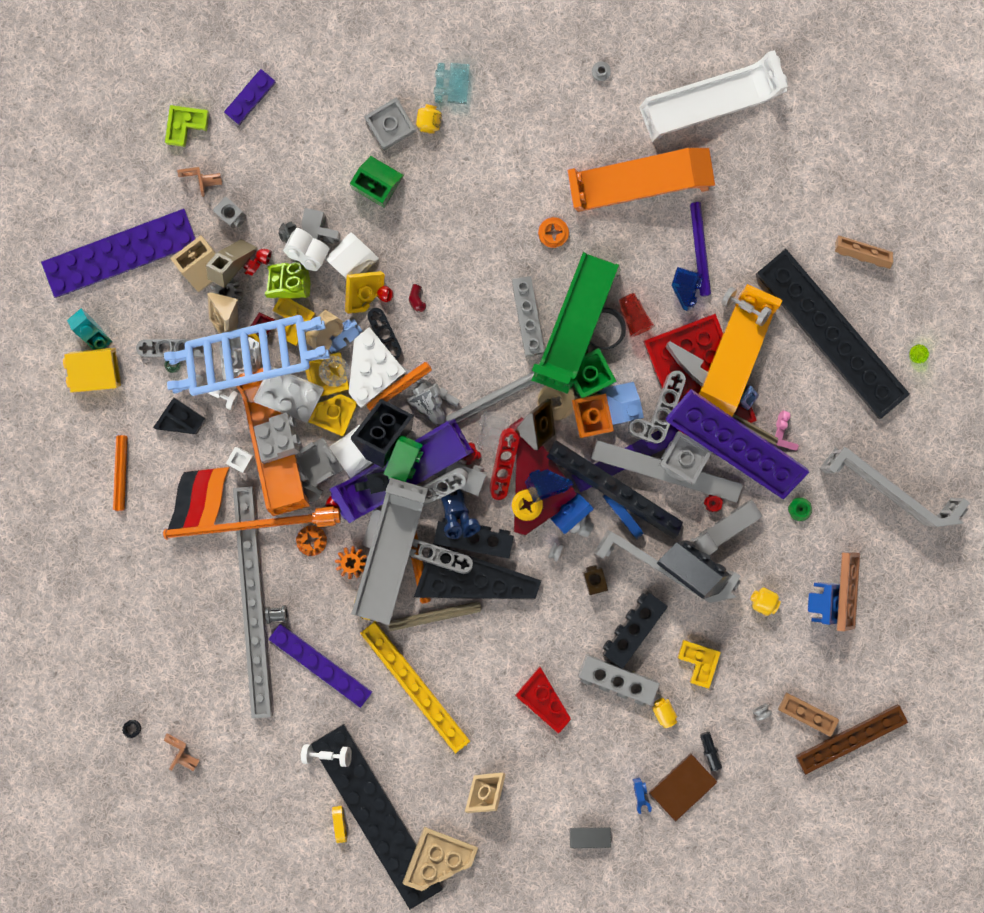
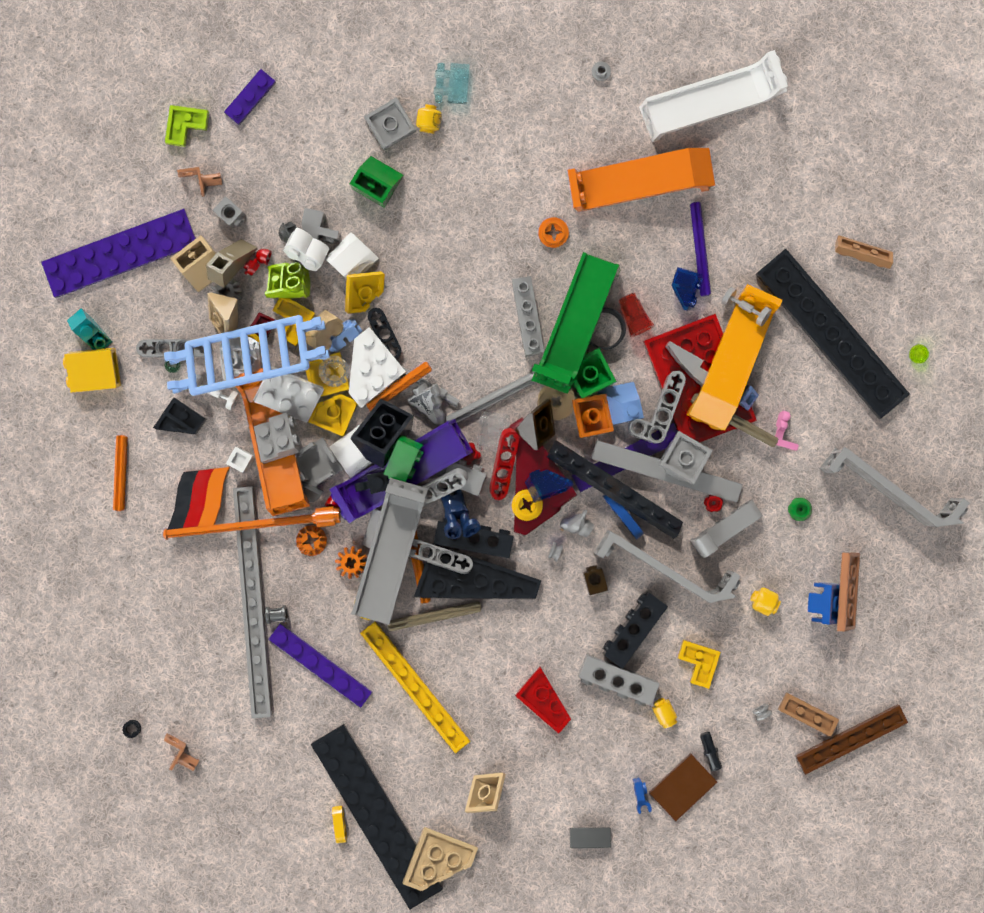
white wheel [301,744,352,767] -> none
red hinge [377,286,394,302] -> none
dark red arm [408,284,426,312] -> none
blue plate [550,492,594,534] -> none
slope [657,540,731,599] -> none
dark purple plate [666,389,809,500] -> none

